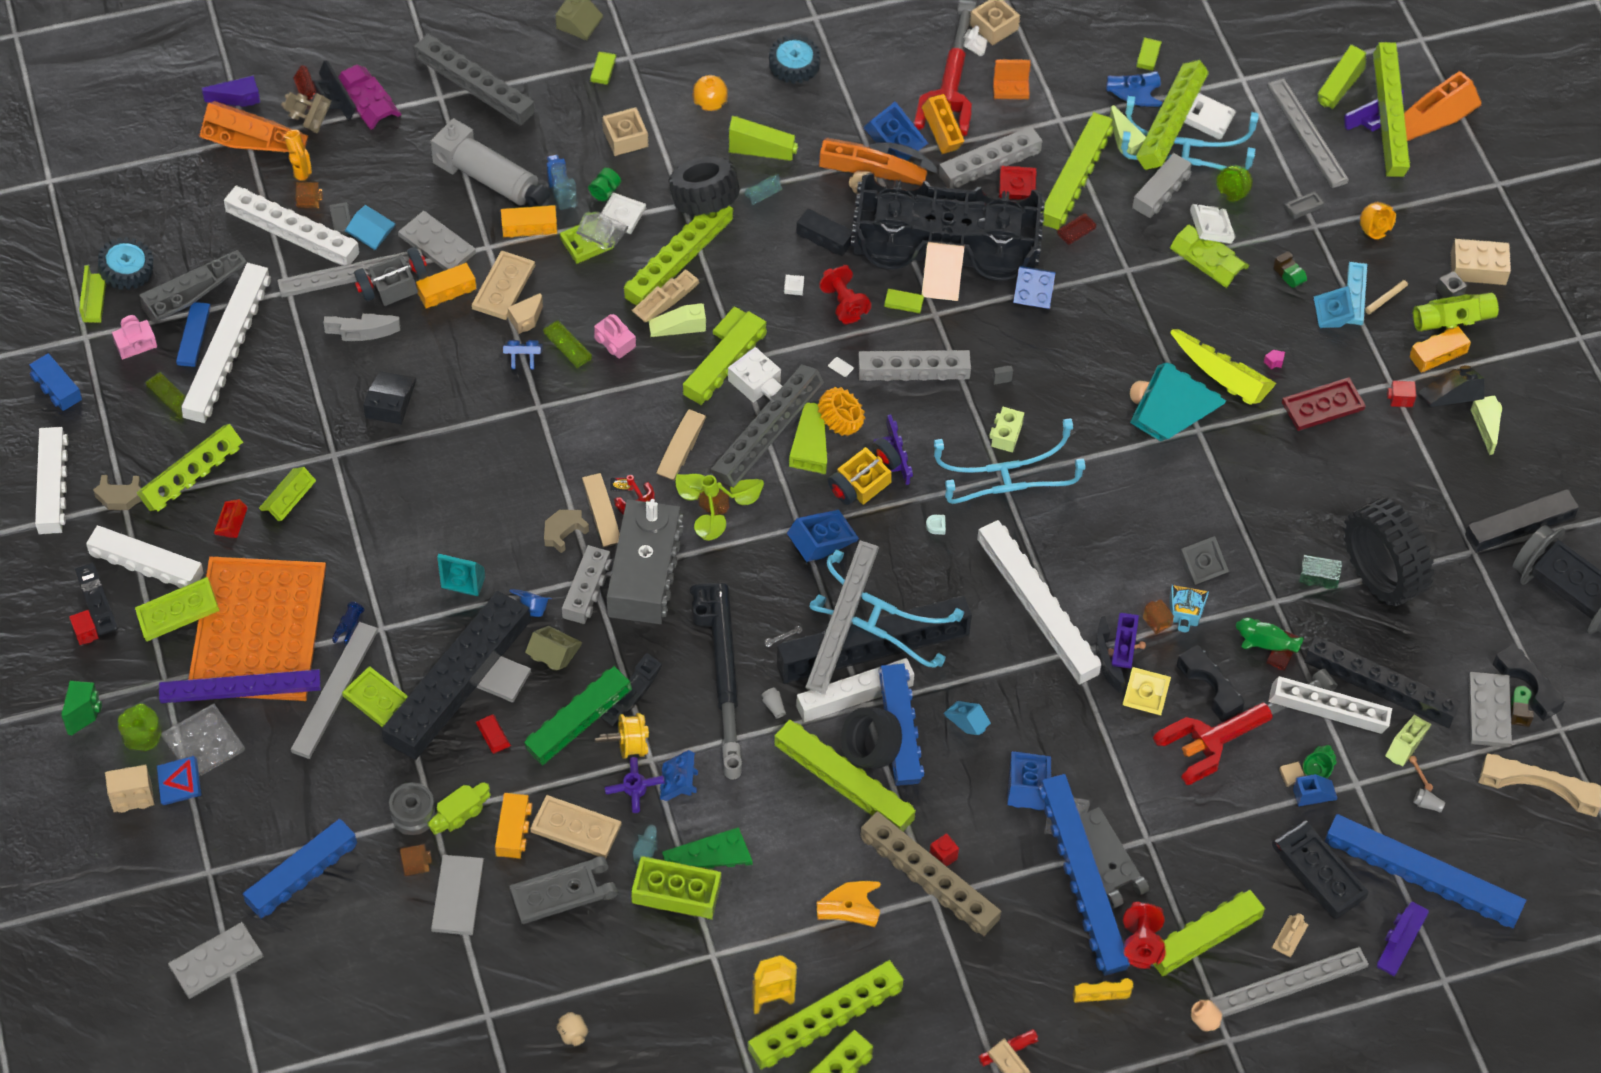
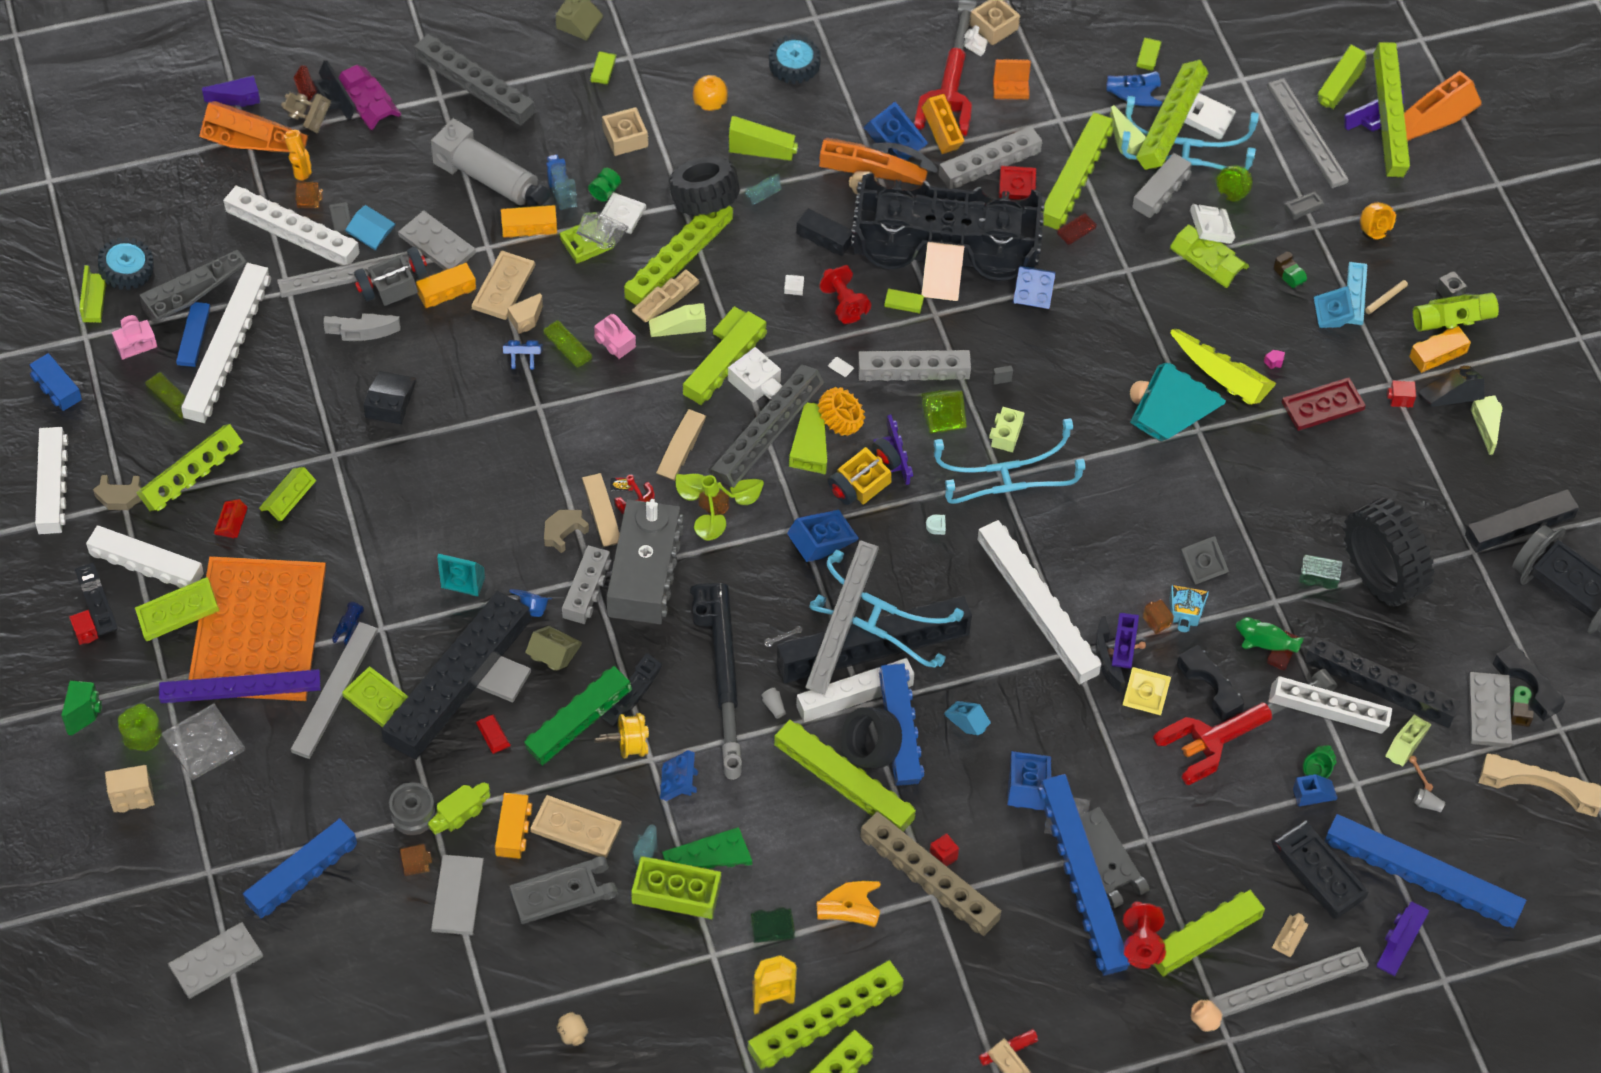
blue tile [157,756,201,805] -> none
dark purple bar [605,757,665,813] -> none
yellow plate [1073,978,1133,1002] -> none
tan tile [1279,762,1305,787] -> none
tan brick [1451,239,1511,285] -> none
none -> clear green brick [750,907,795,943]
none -> clear neon green slope [922,390,967,433]

